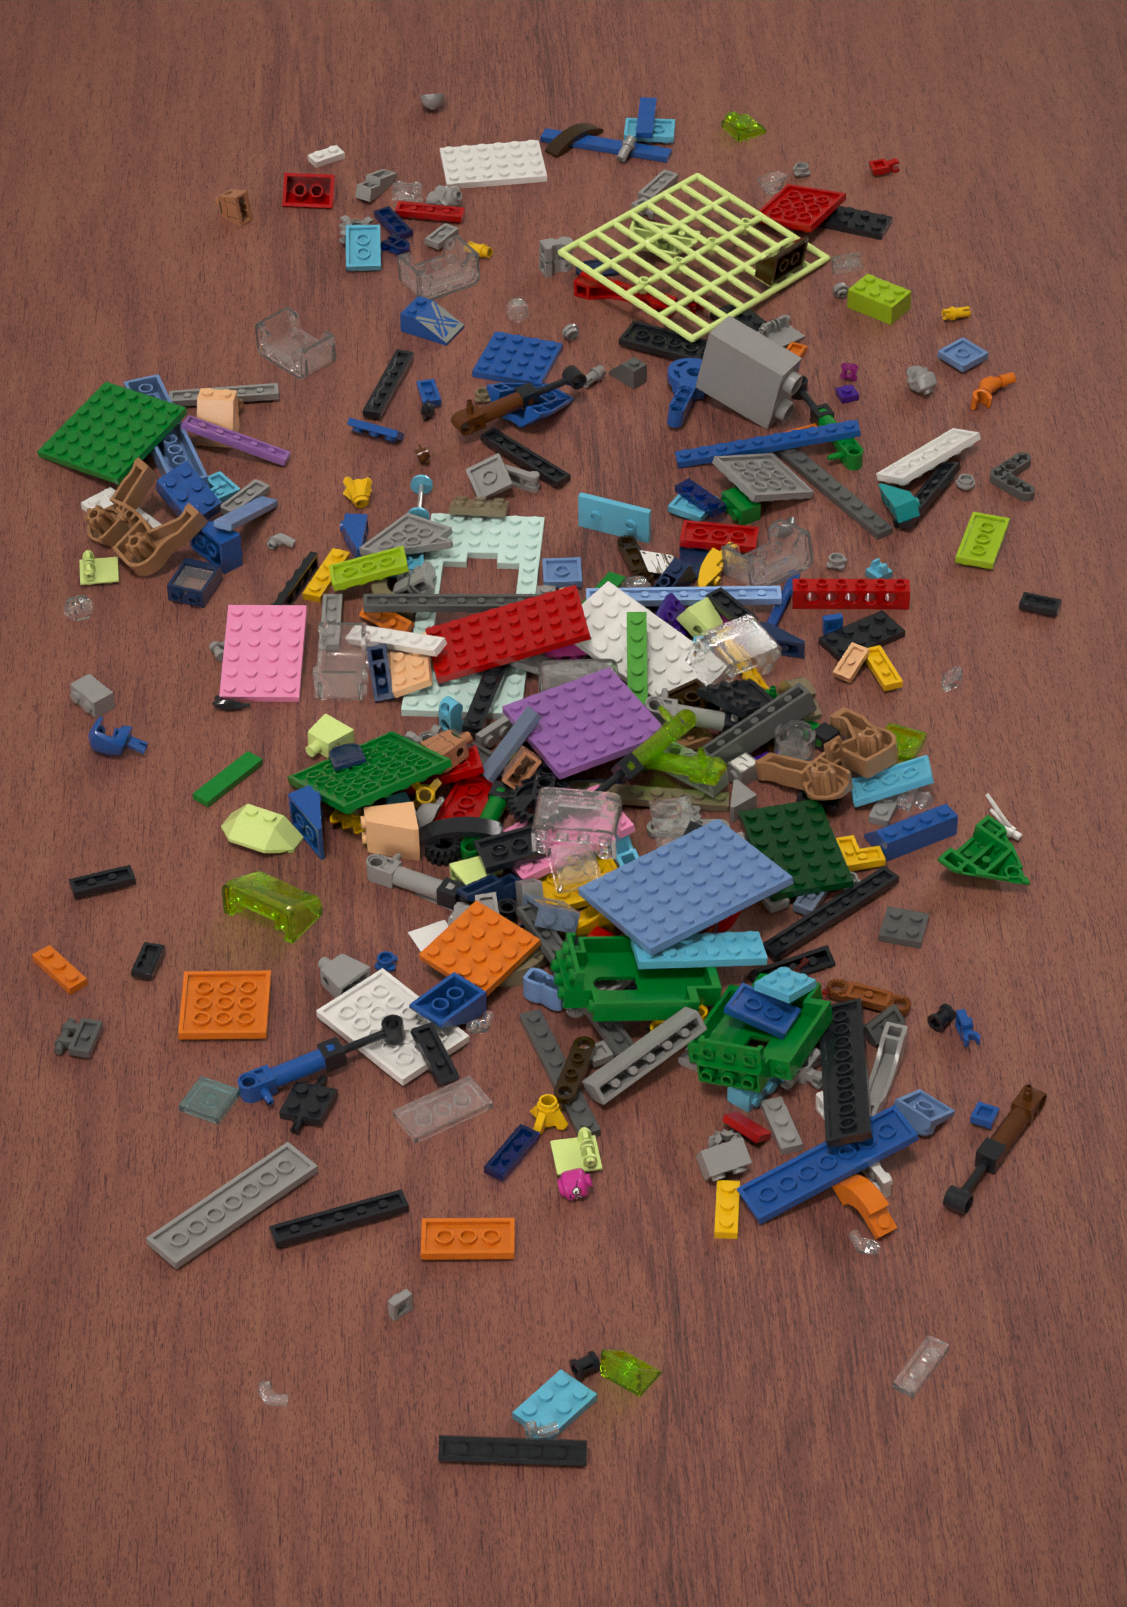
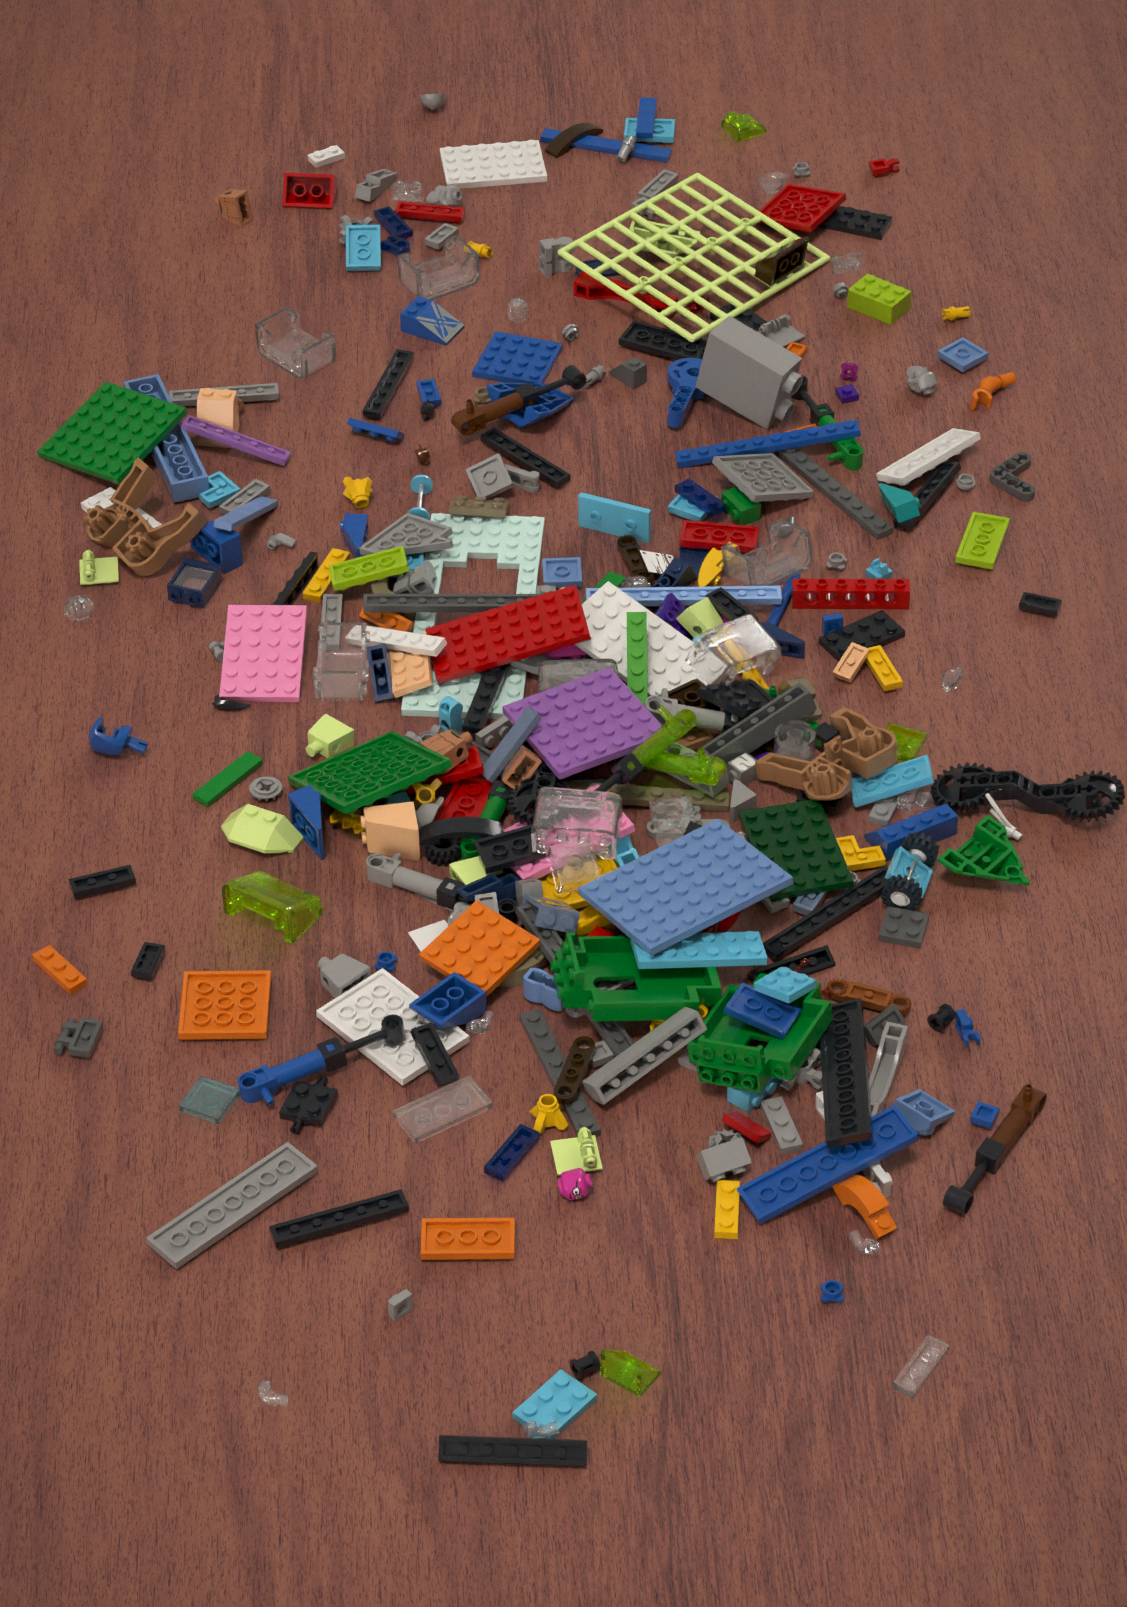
light grey brick [70,674,115,718] -> none
blue brick [155,461,221,520] -> none
dark blue window [329,743,367,771] -> none
none -> light grey gear [249,776,282,801]
none -> blue plate [820,1280,844,1302]
none -> plate [881,832,939,911]
none -> black beam [931,762,1125,822]

